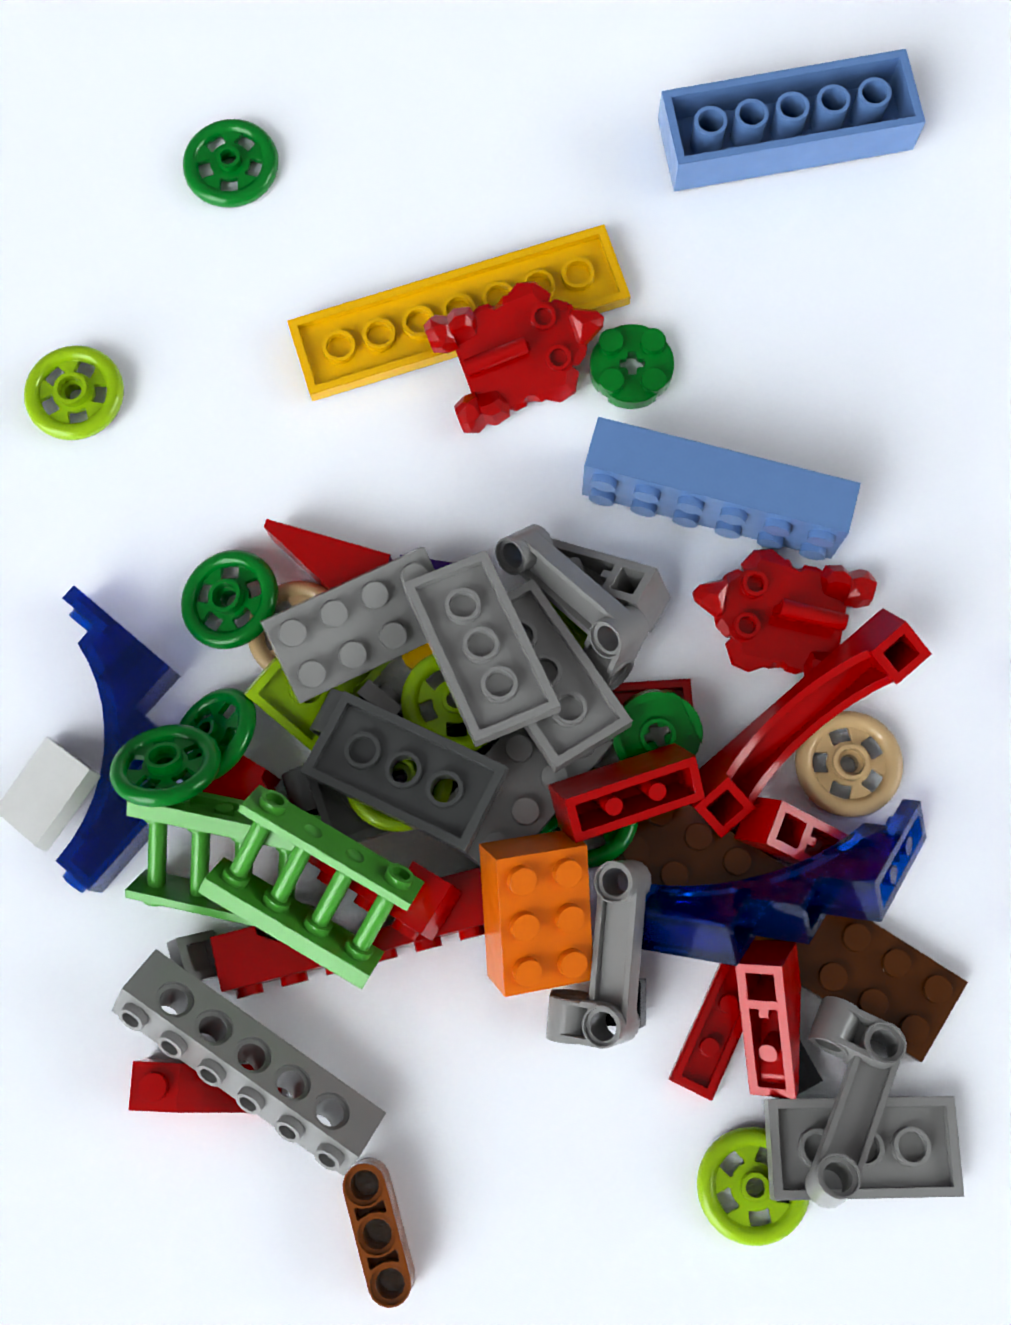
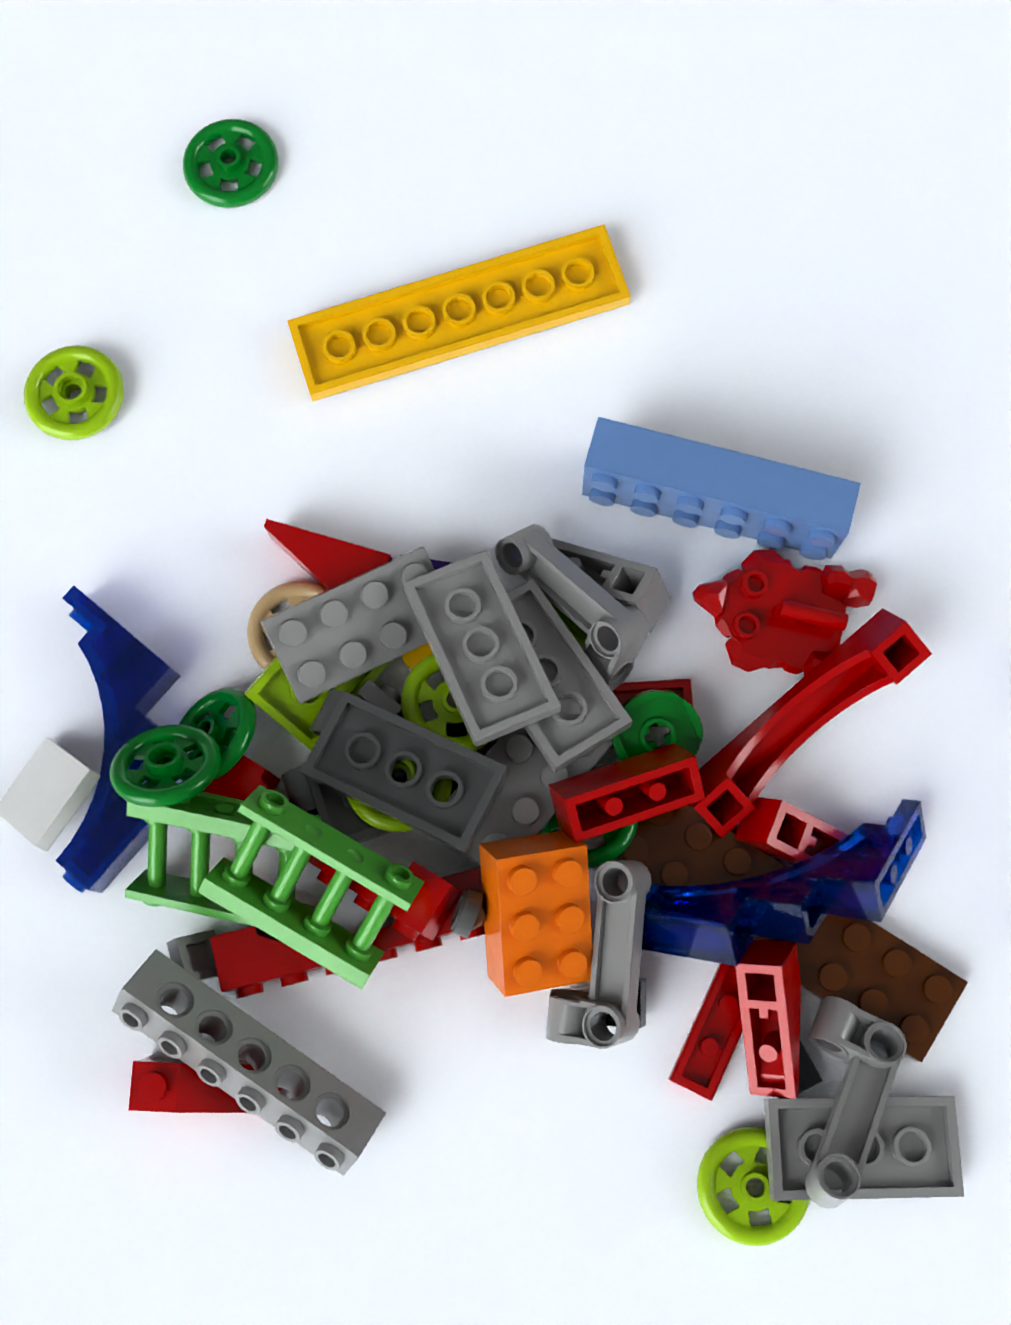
green plate [181,550,279,649] -> none
dark orange beam [342,1157,415,1308] -> none
red shield [423,281,604,433] -> none
green plate [590,324,674,409] -> none
medium blue brick [658,49,926,191] -> none
tan plate [795,711,903,817] -> none
none -> dark grey tile [450,888,486,938]

